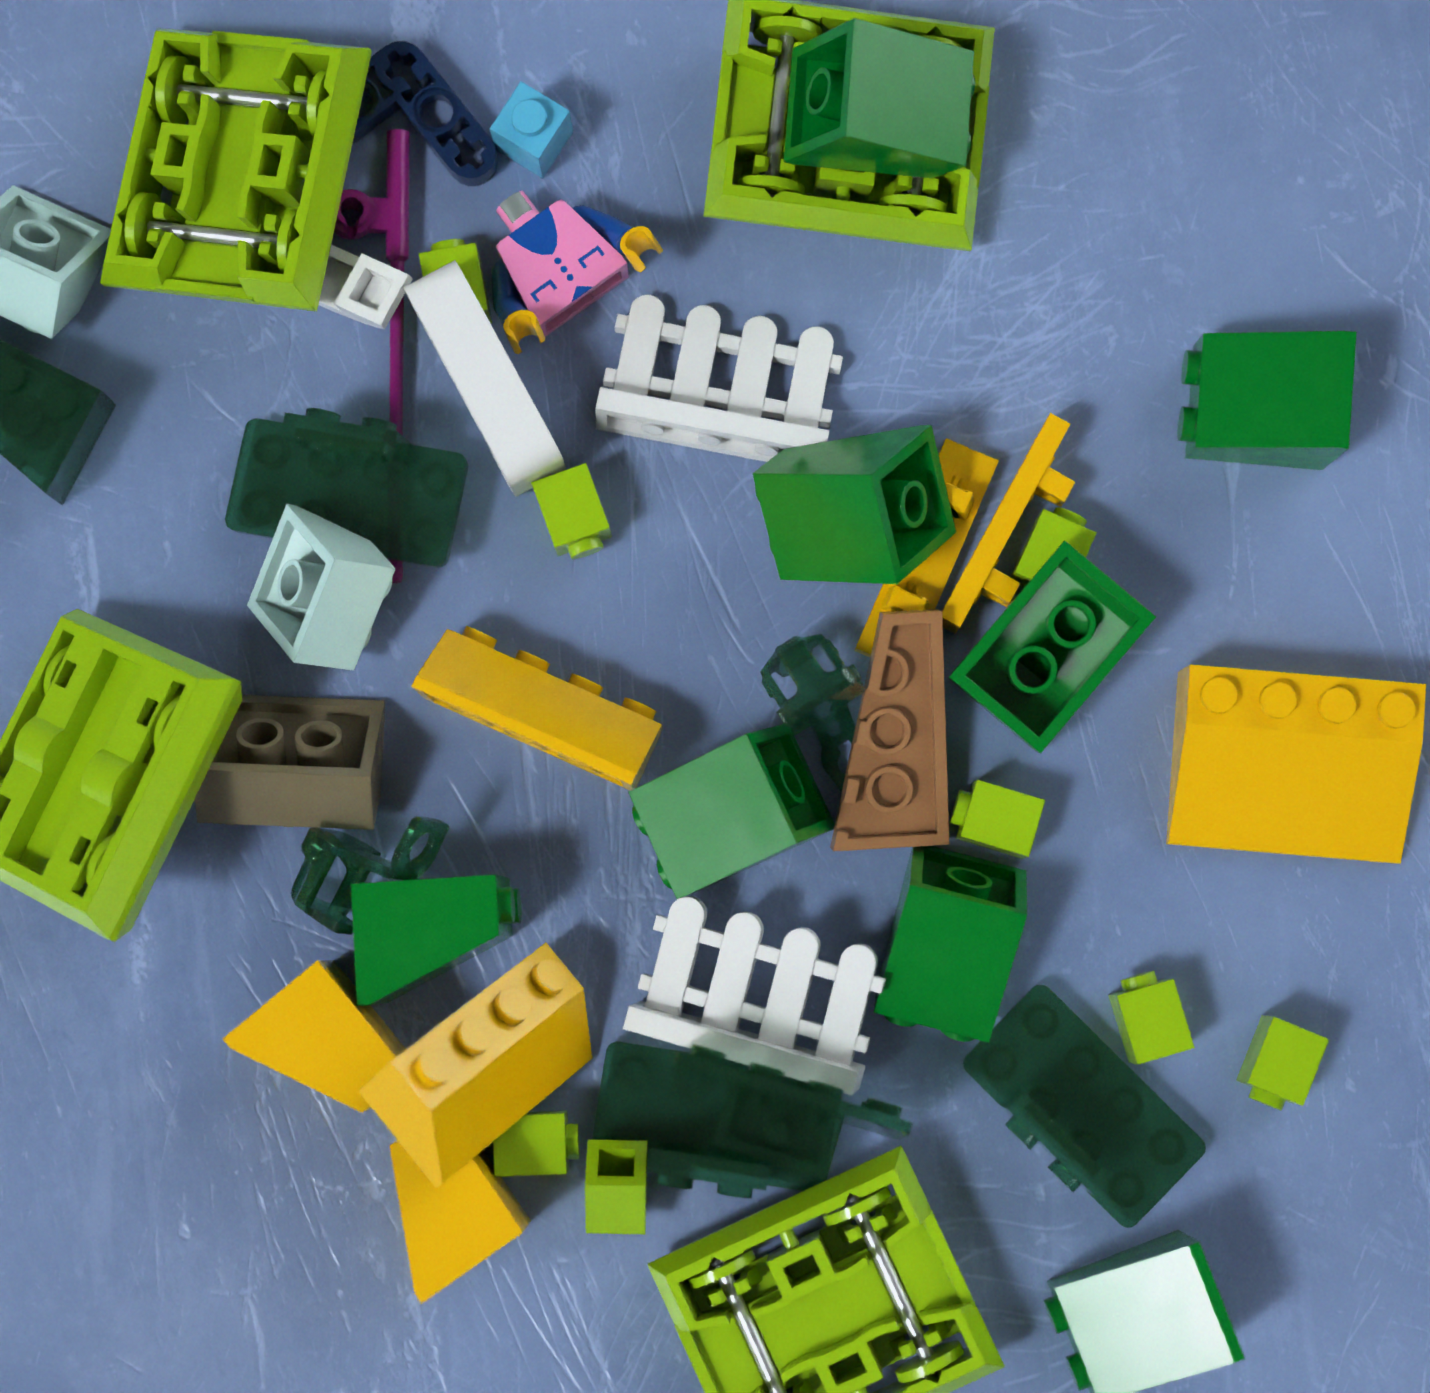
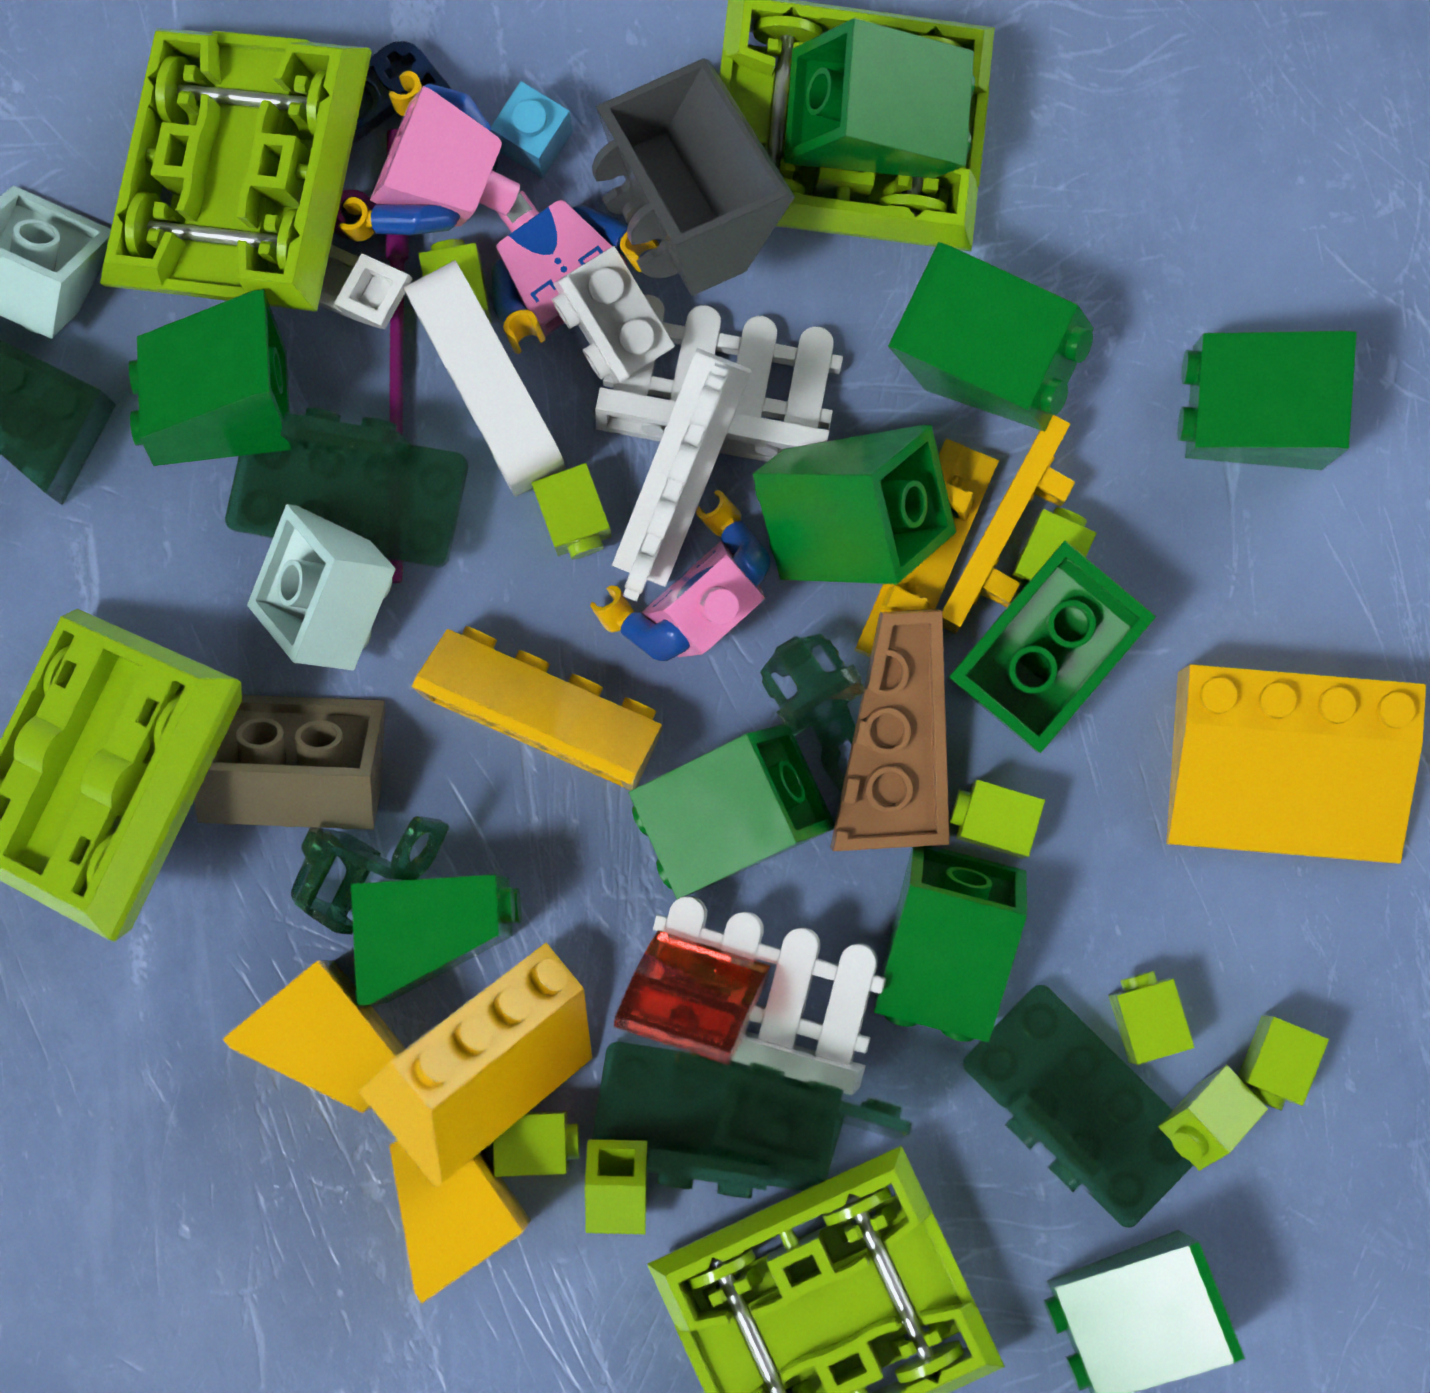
none -> green slope [129,289,292,466]
none -> bright pink torso [339,71,520,241]
none -> white bracket [552,246,675,383]
none -> torso [590,490,771,661]
none -> dark grey piece [592,58,795,296]
none -> white fence [612,348,752,601]
none -> clear red slope [613,930,771,1064]
none -> green slope [888,242,1094,432]
none -> lime brick [1158,1065,1268,1171]

